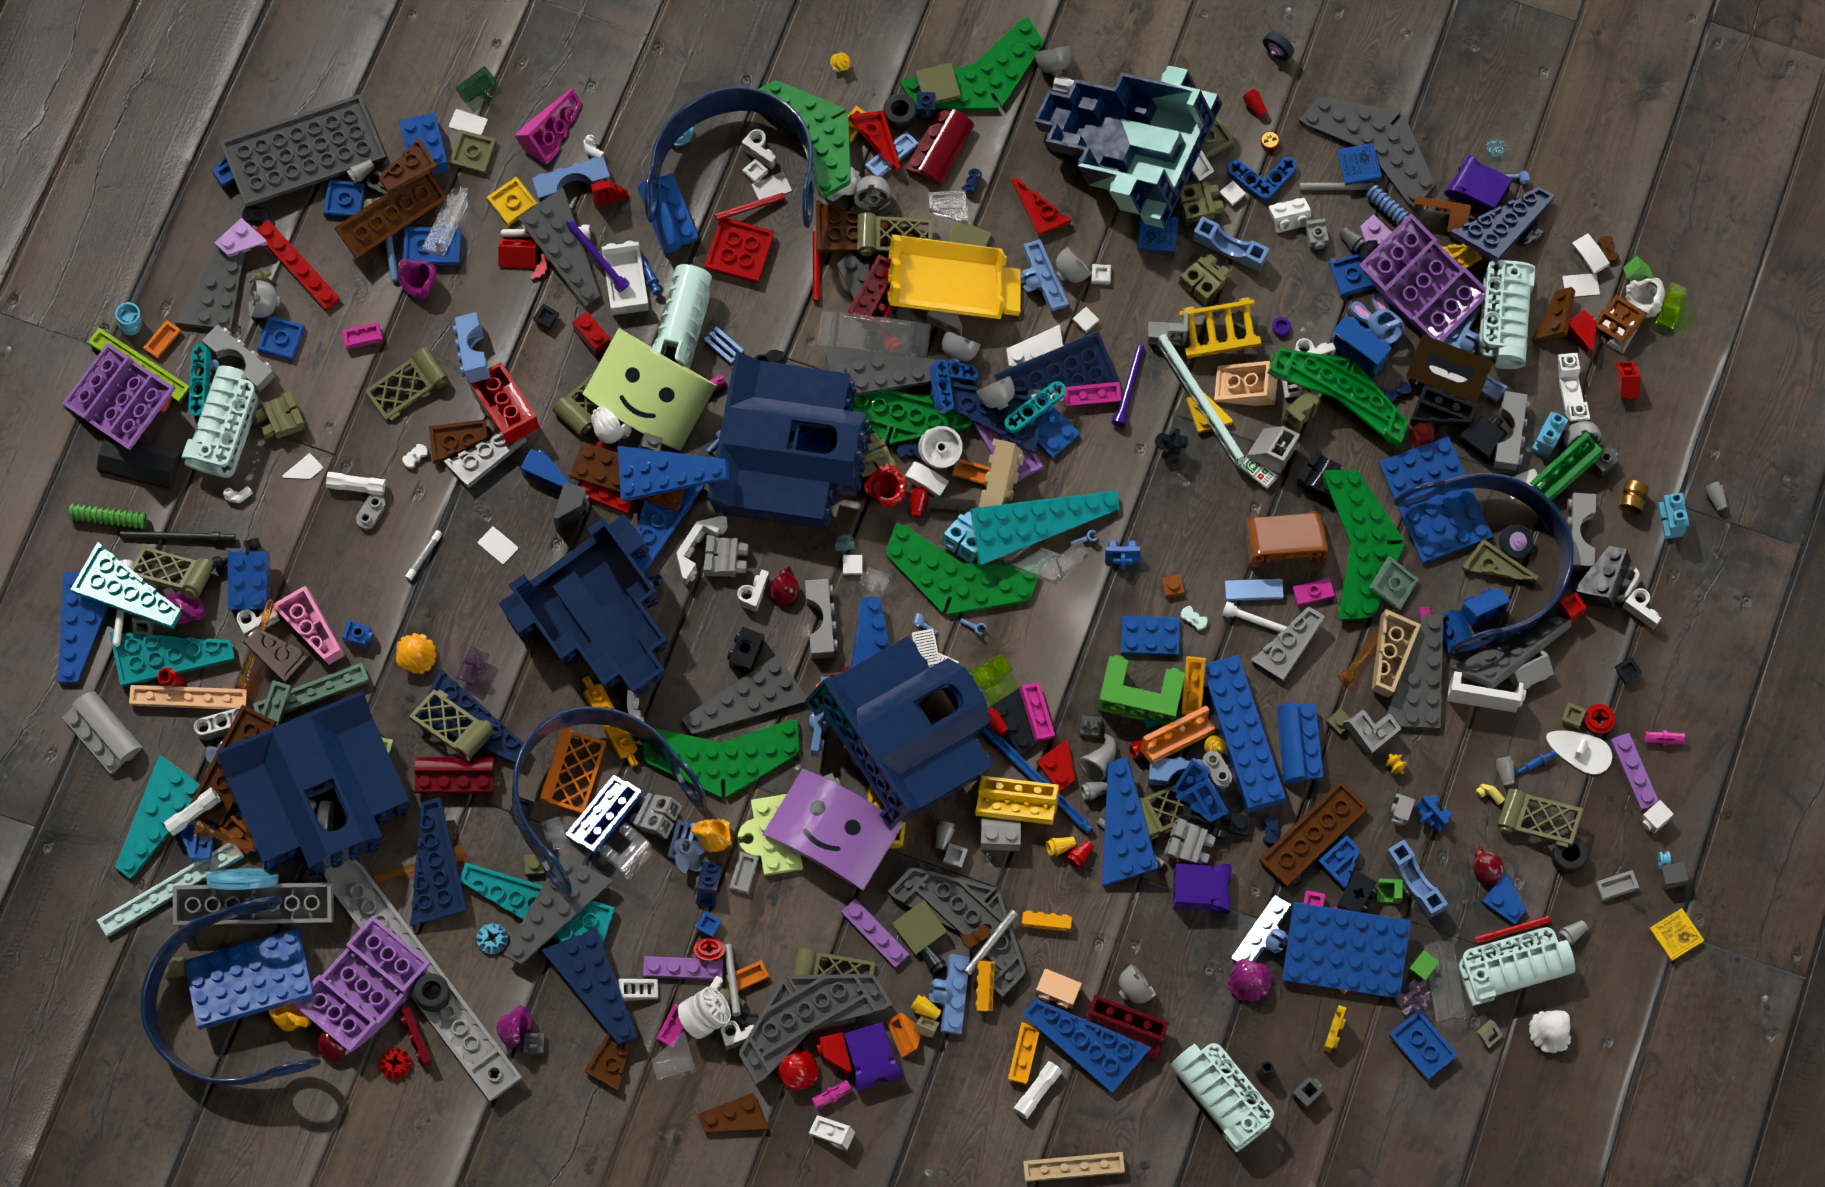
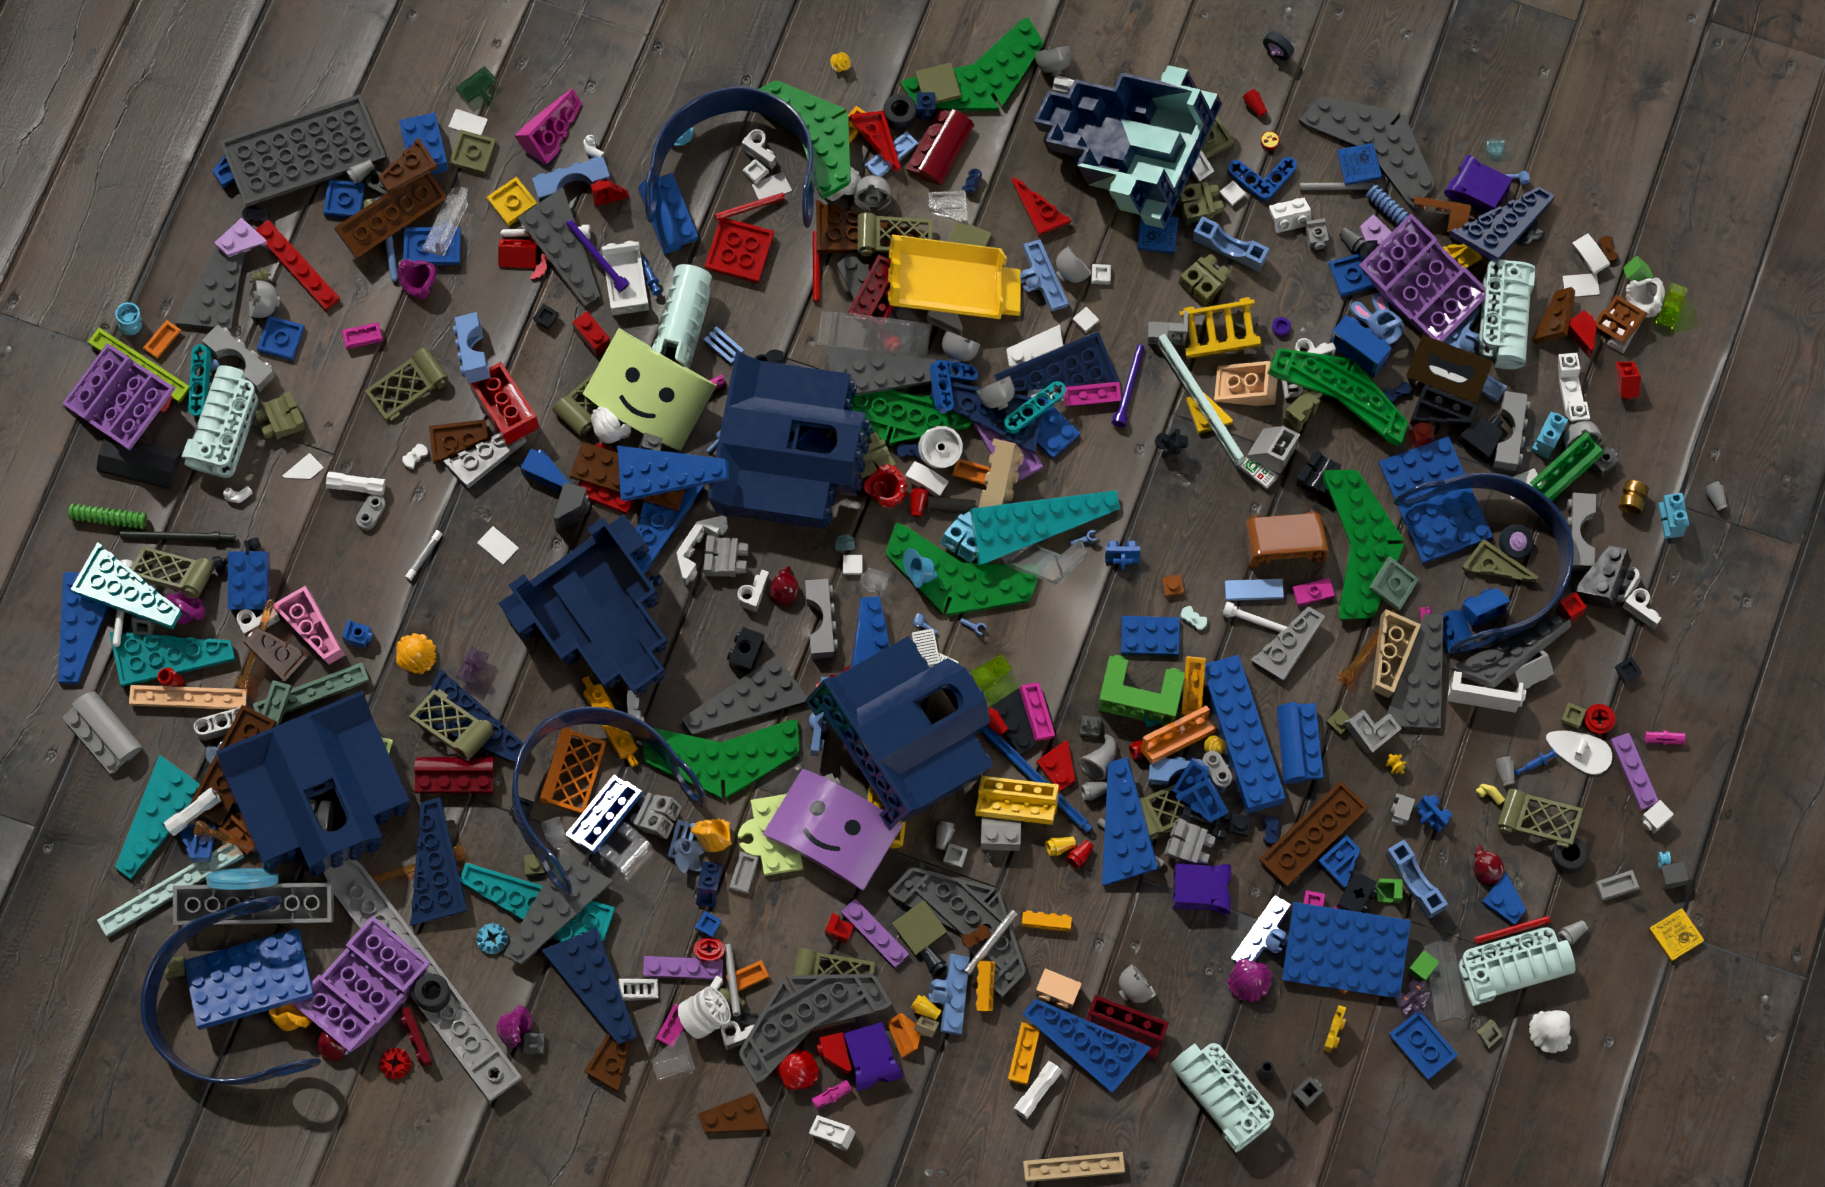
none -> red panel [825,913,854,944]
none -> dark azure piece [903,548,938,588]

